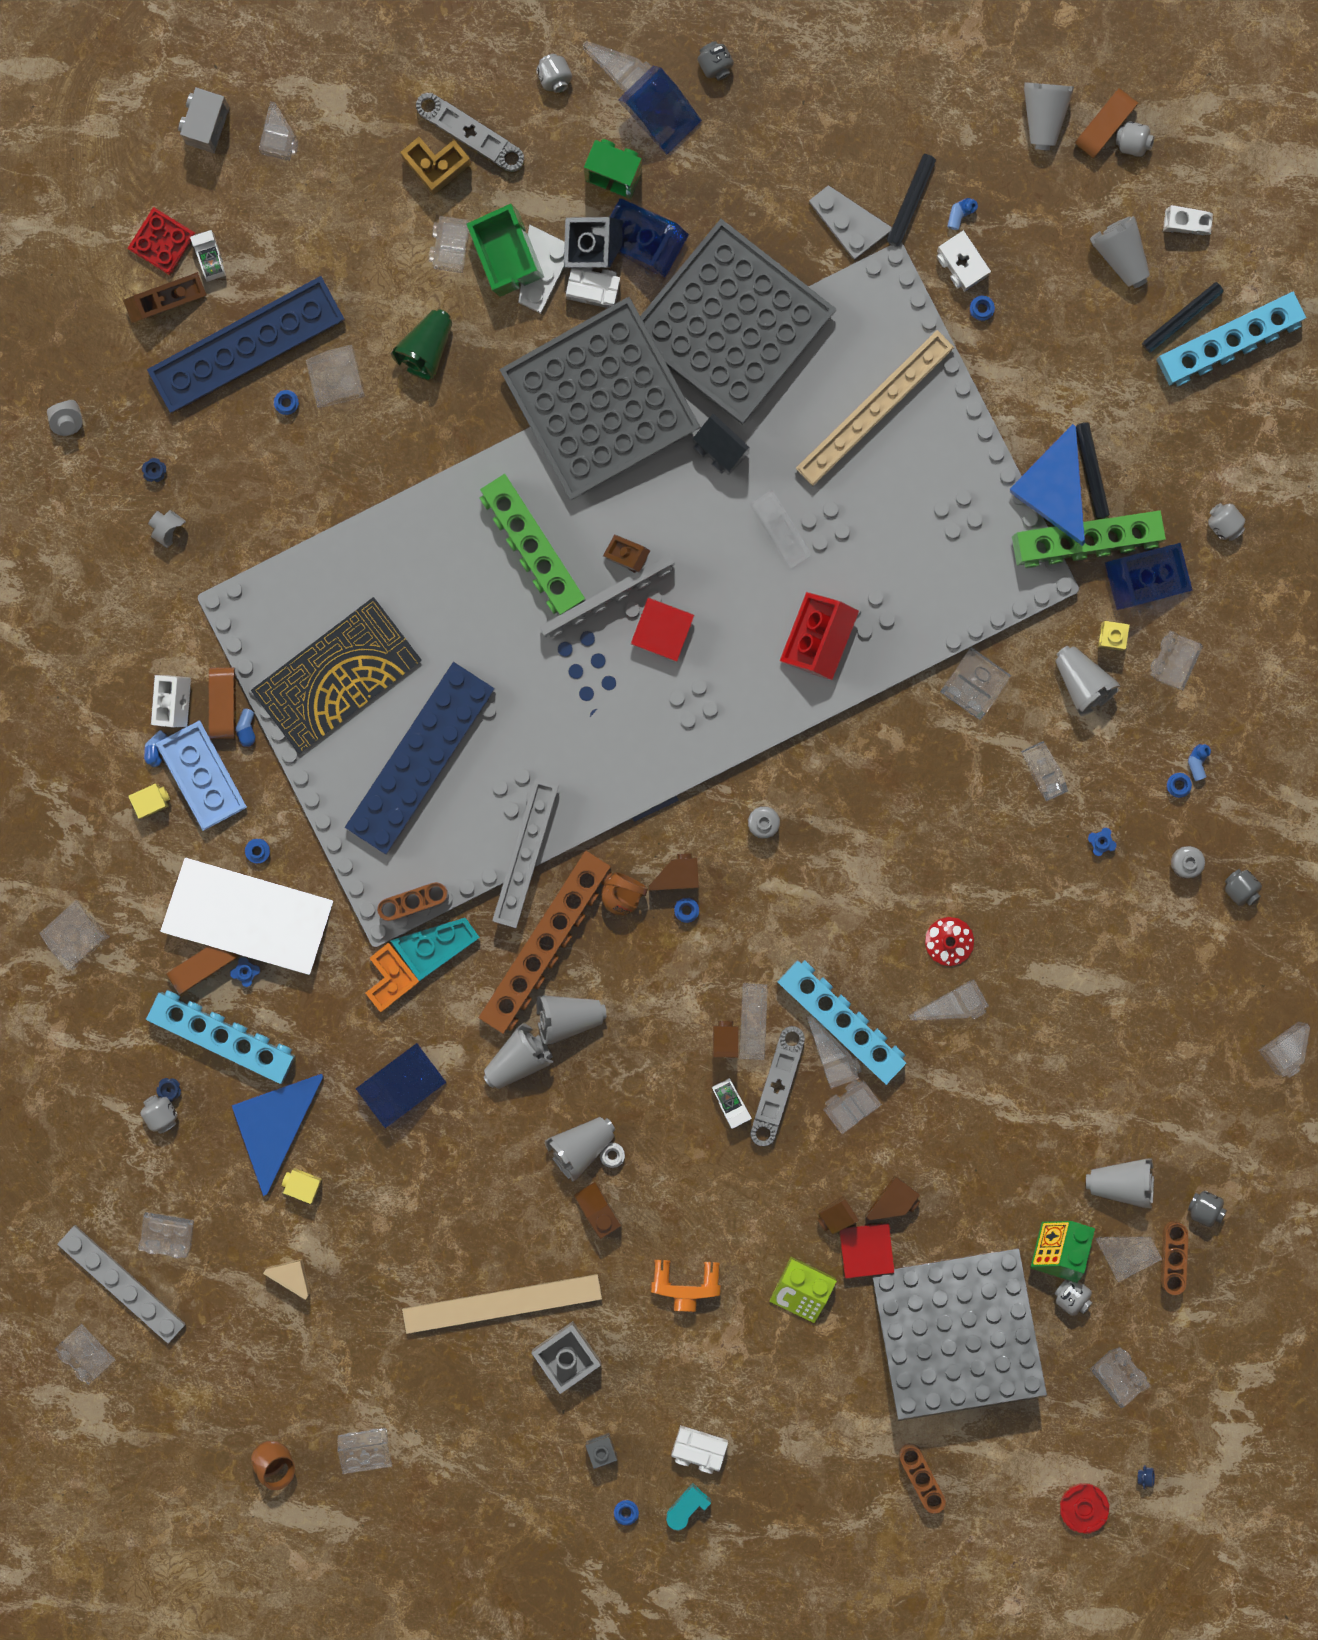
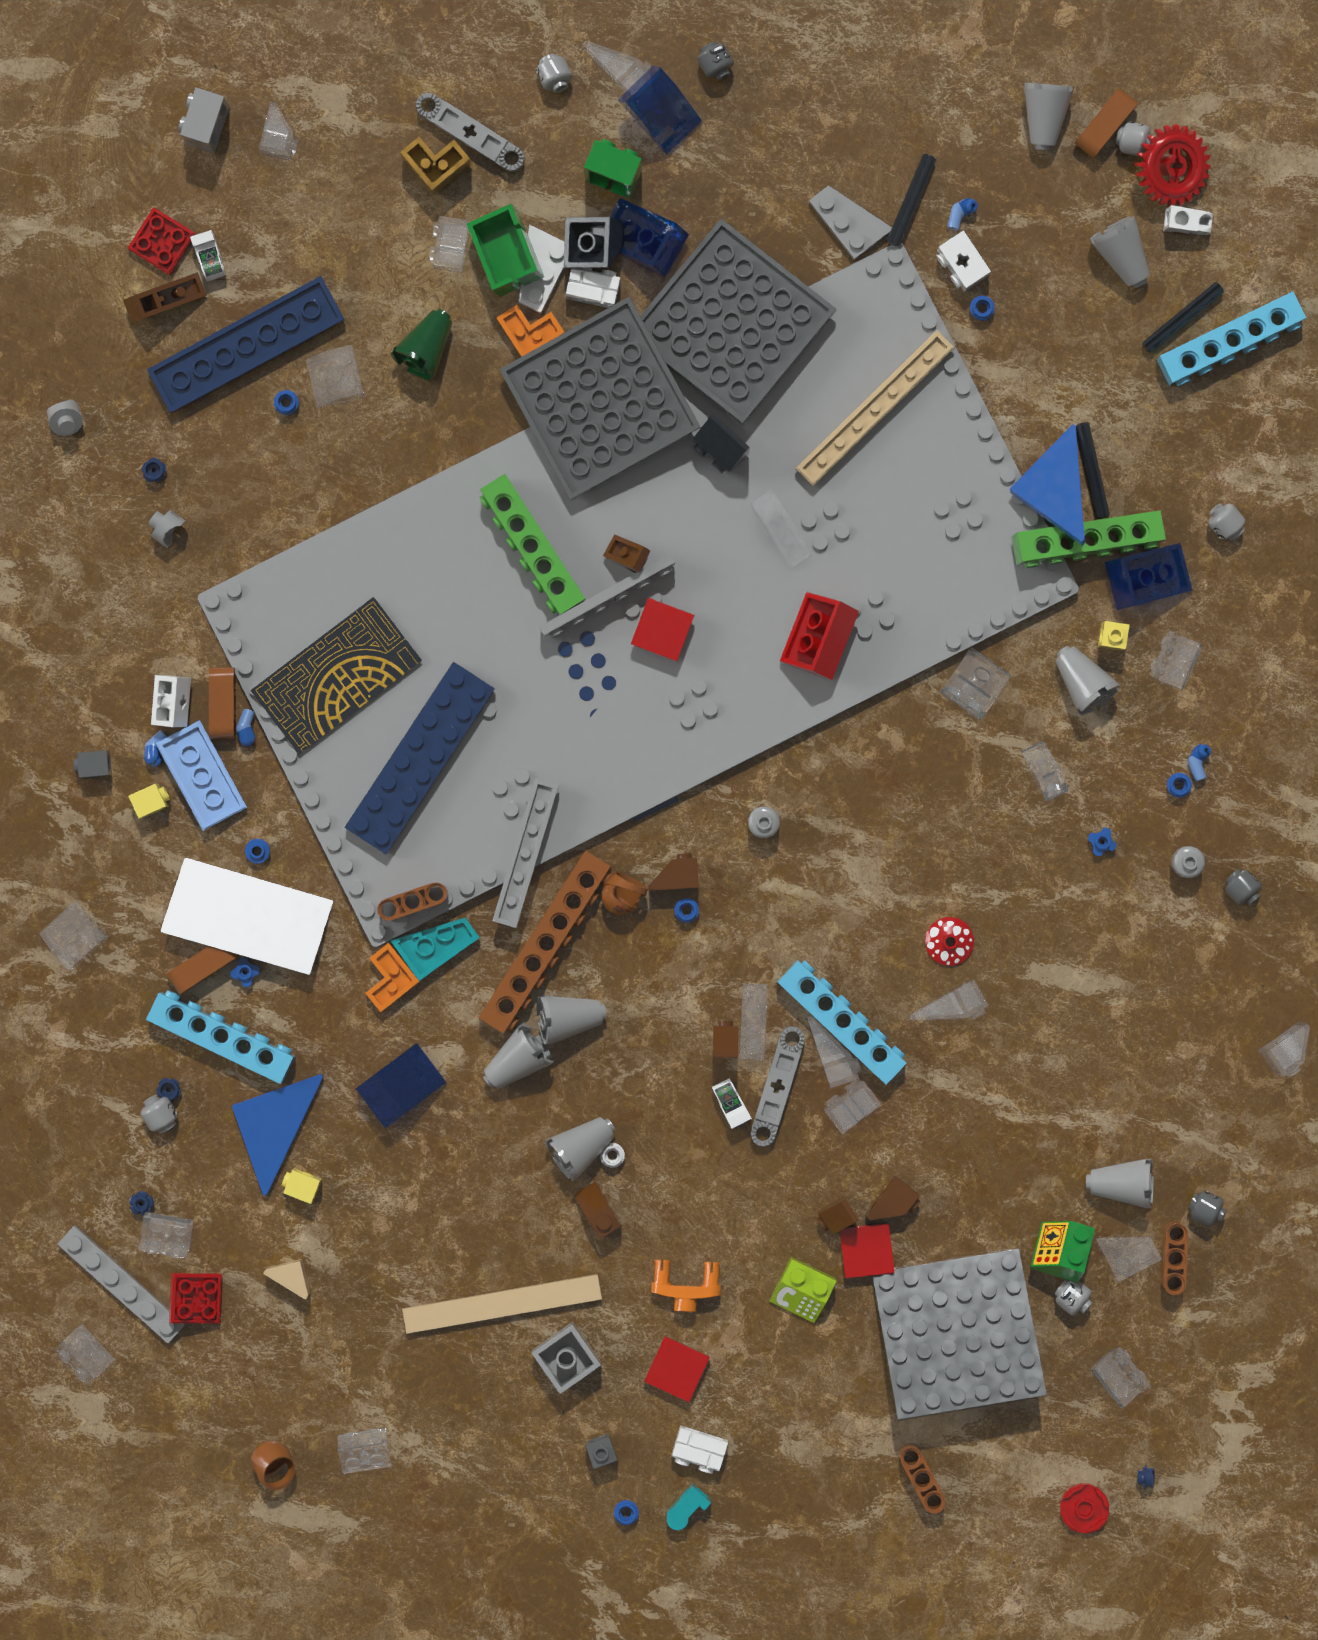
none -> dark grey brick [73,750,112,778]
none -> dark blue plate [129,1191,154,1216]
none -> red tile [169,1273,222,1324]
none -> orange plate [497,305,565,357]
none -> red tile [644,1336,710,1402]
none -> red gear [1134,124,1211,207]

